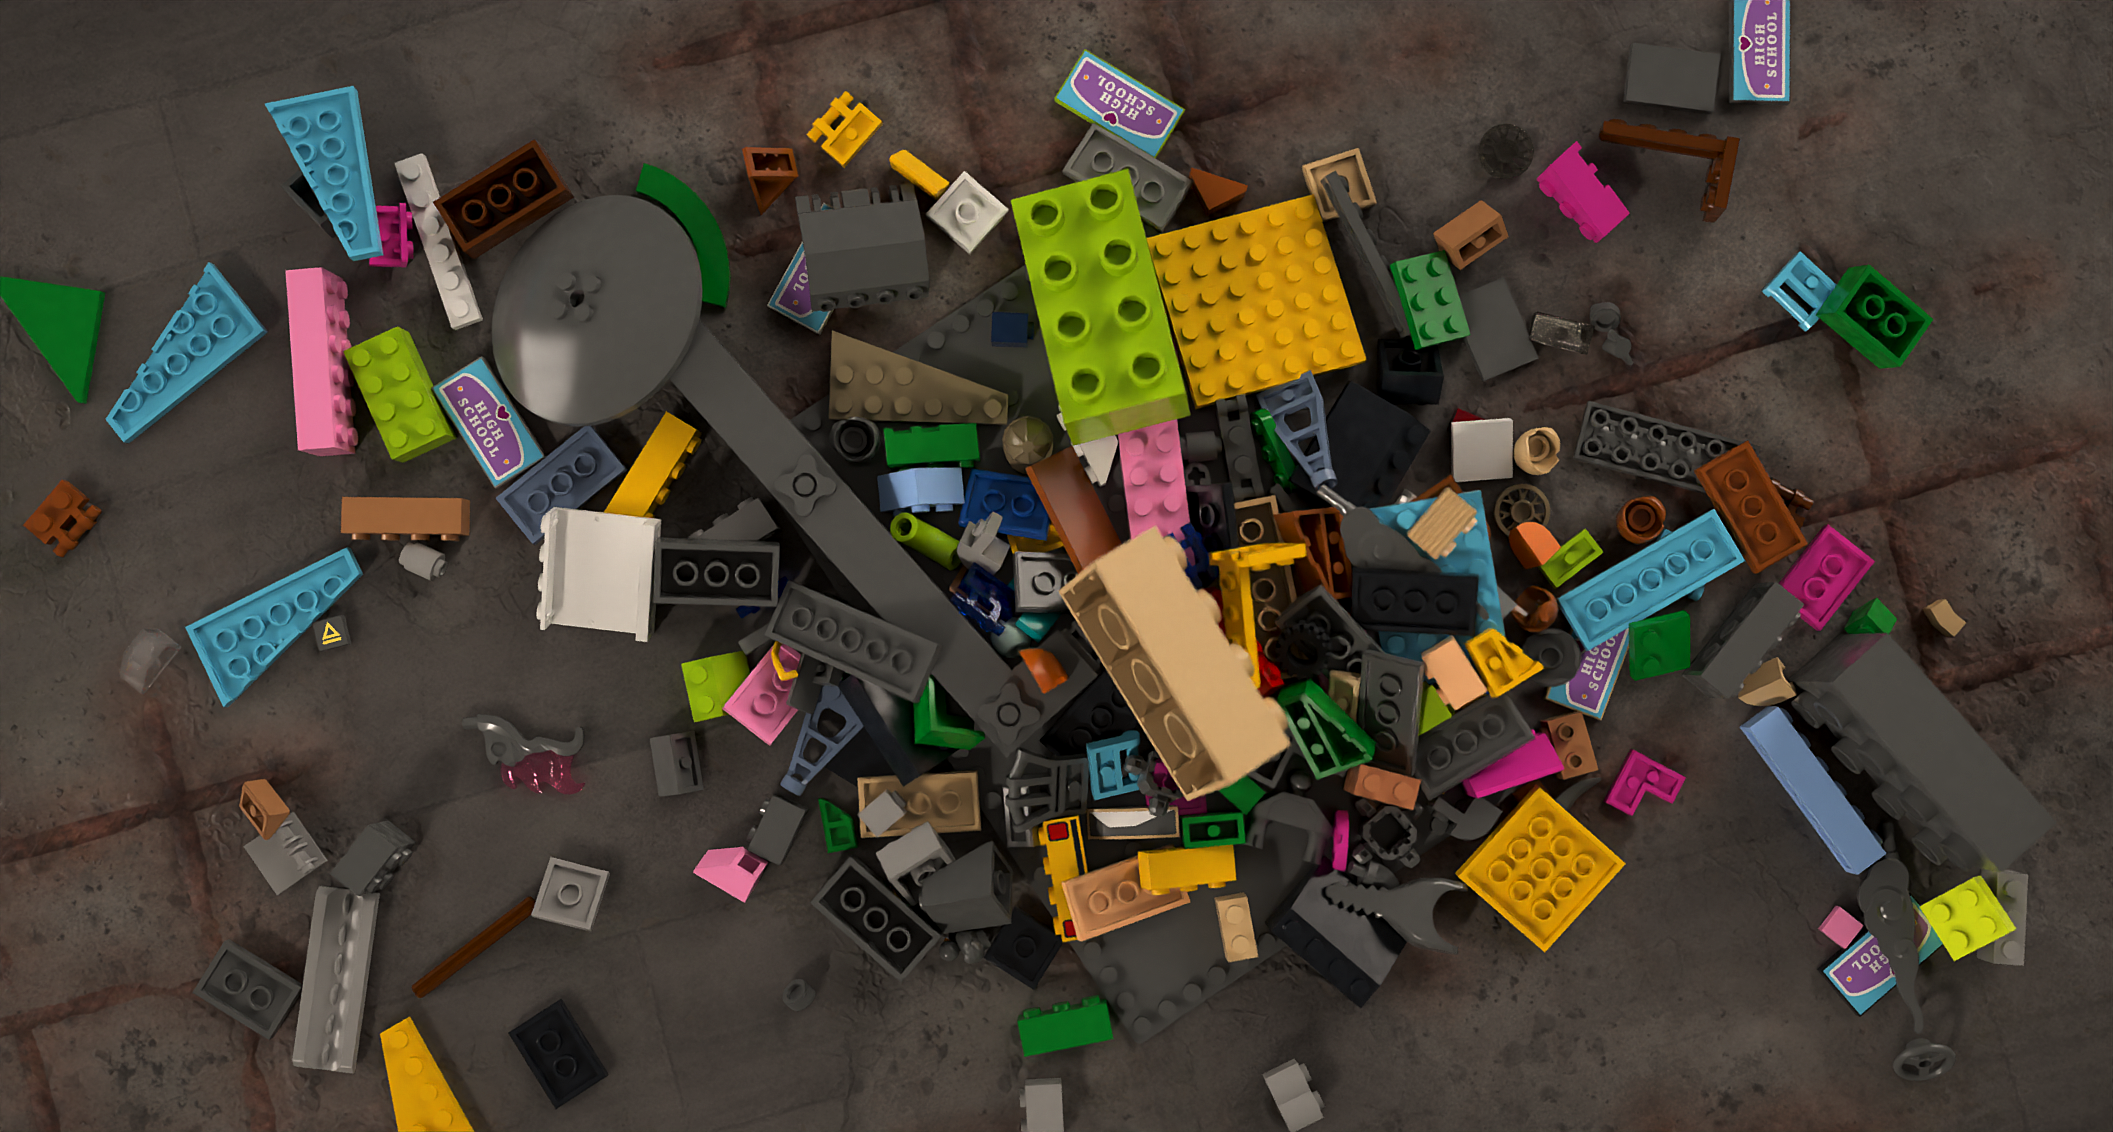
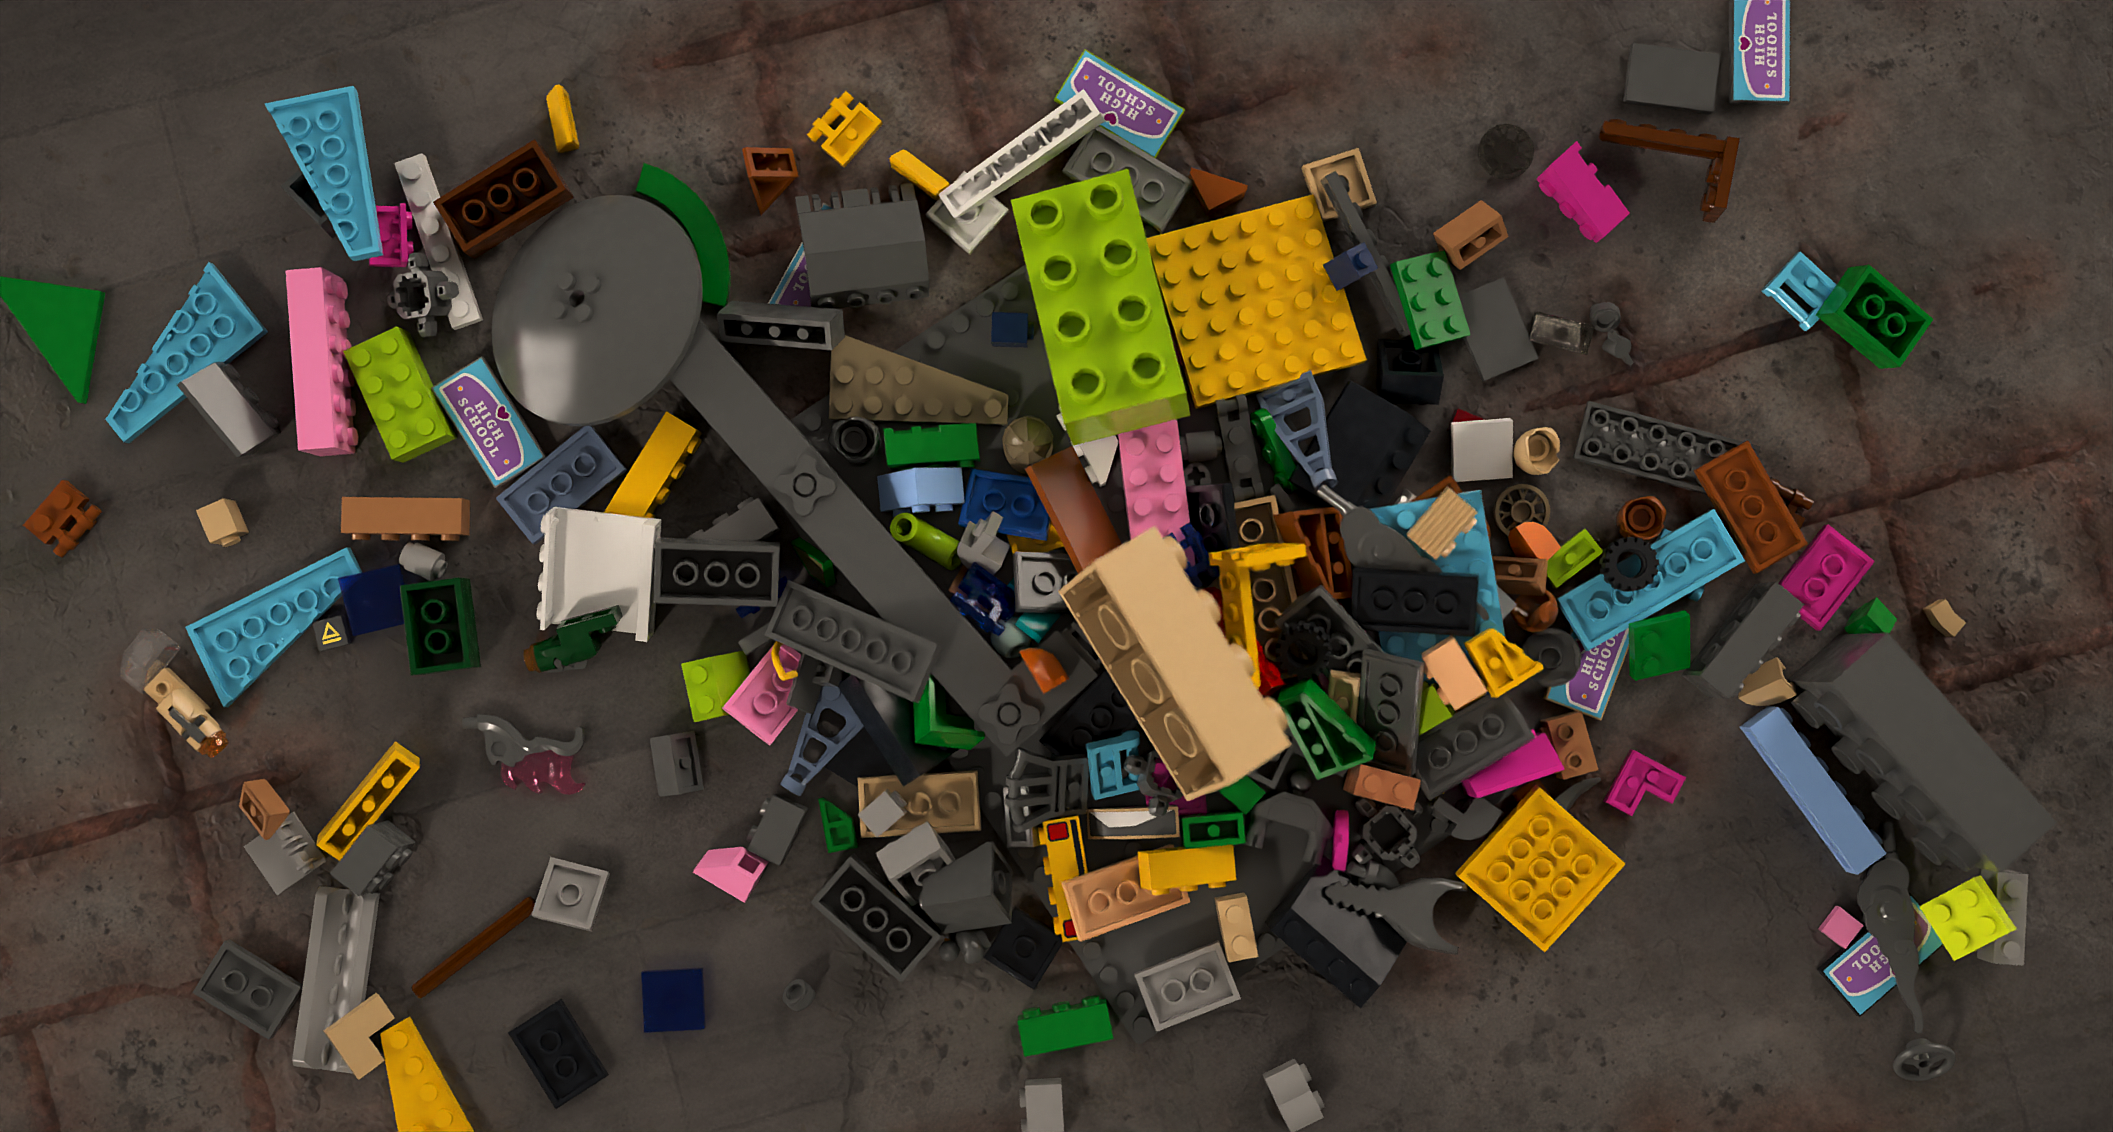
none -> tan plate [143,668,229,758]
none -> slope [177,362,282,458]
none -> tan brick [196,498,249,547]
none -> yellow brick [316,741,420,861]
none -> tan tile [324,993,394,1080]
none -> clear blue plate [338,563,405,636]
none -> dark grey piece [387,252,459,337]
none -> dark green brick [400,577,481,675]
none -> dark green plate [523,605,623,673]
none -> yellow slope [546,84,580,153]
none -> clear blue plate [641,967,706,1033]
none -> dark grey brick [717,301,845,350]
none -> green tile [791,537,836,587]
none -> white slope [938,89,1106,219]
none -> light grey plate [1134,940,1241,1032]
none -> dark blue brick [1323,242,1378,291]
none -> medium nougat slope [1492,556,1548,596]
none -> black tyre [1599,537,1659,591]

